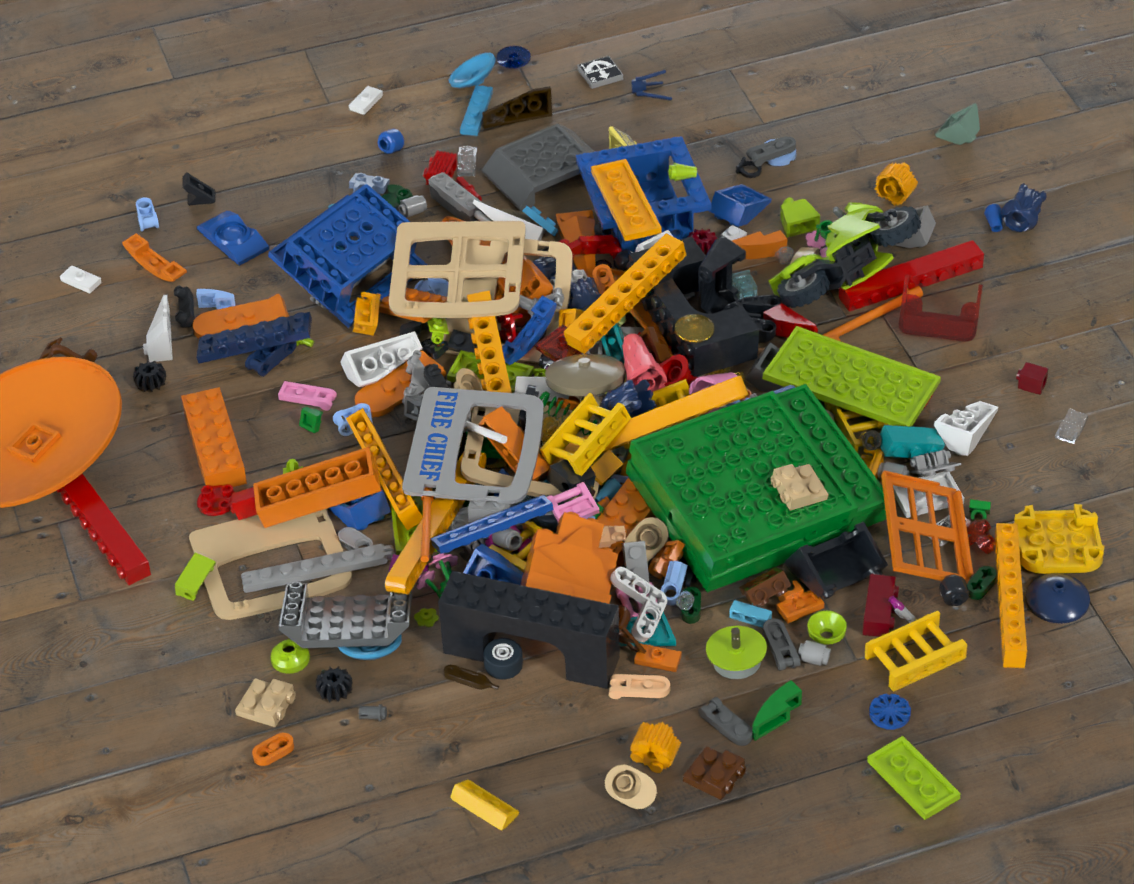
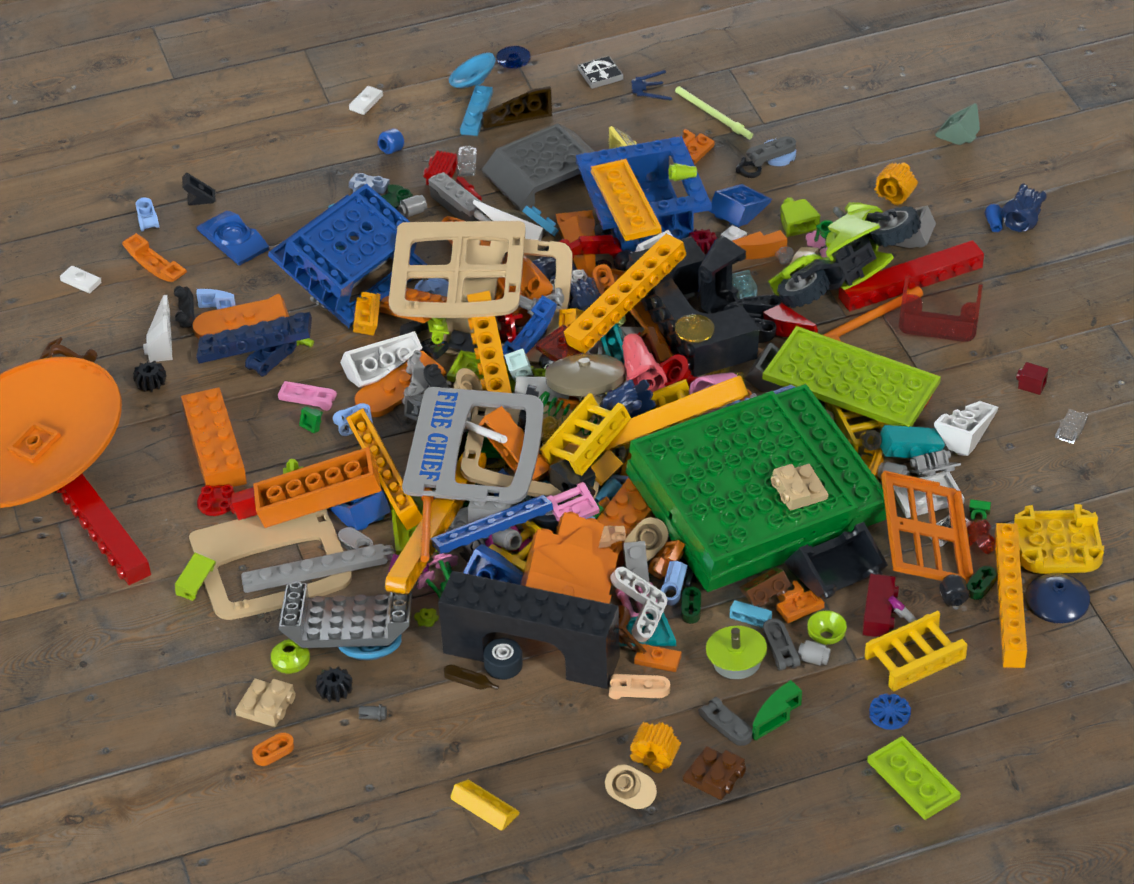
clear hinge [676,591,694,610] -> none
none -> light aqua brick [505,349,533,381]
none -> yellowish green bar [675,86,753,139]
none -> orange plate [676,129,715,165]

